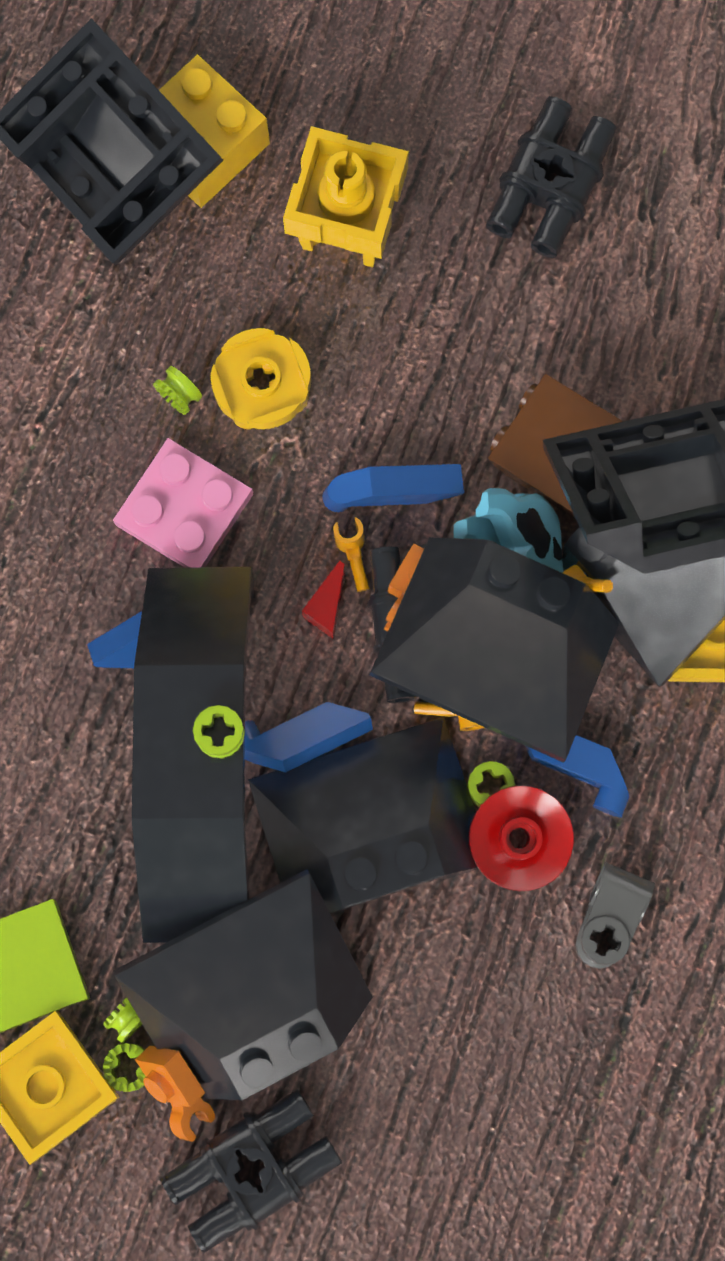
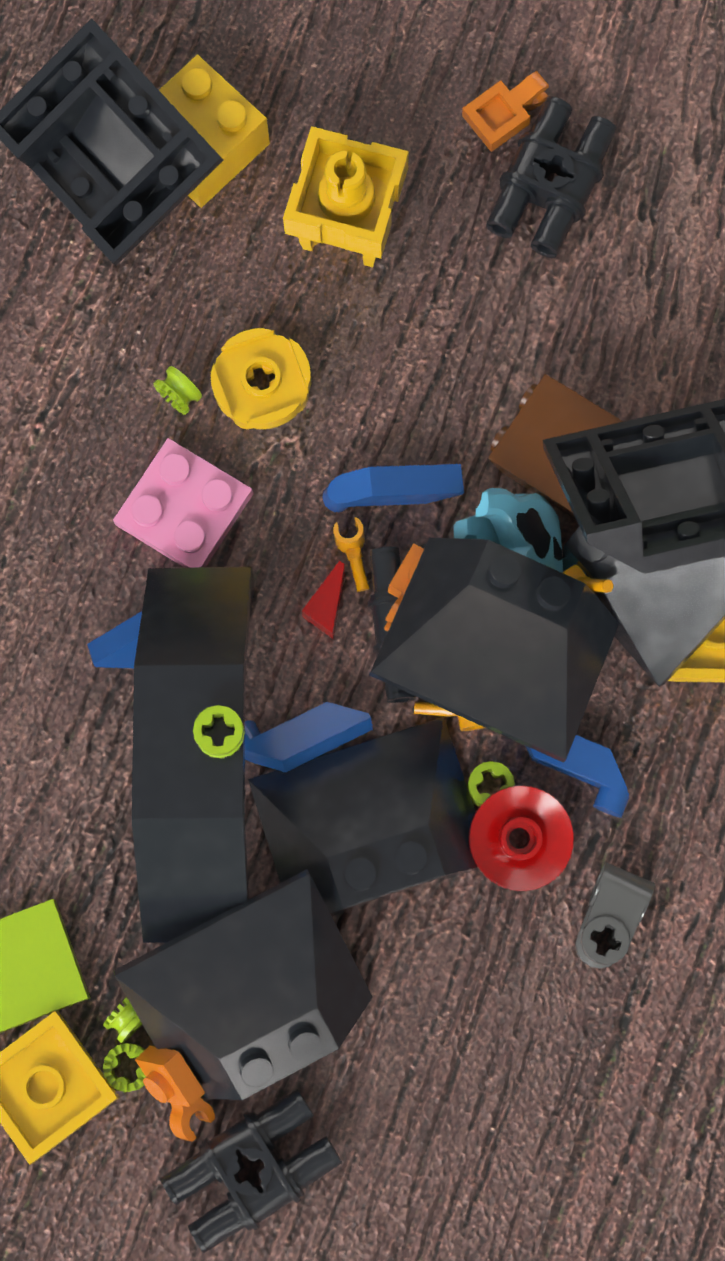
none -> orange plate [462,71,549,152]

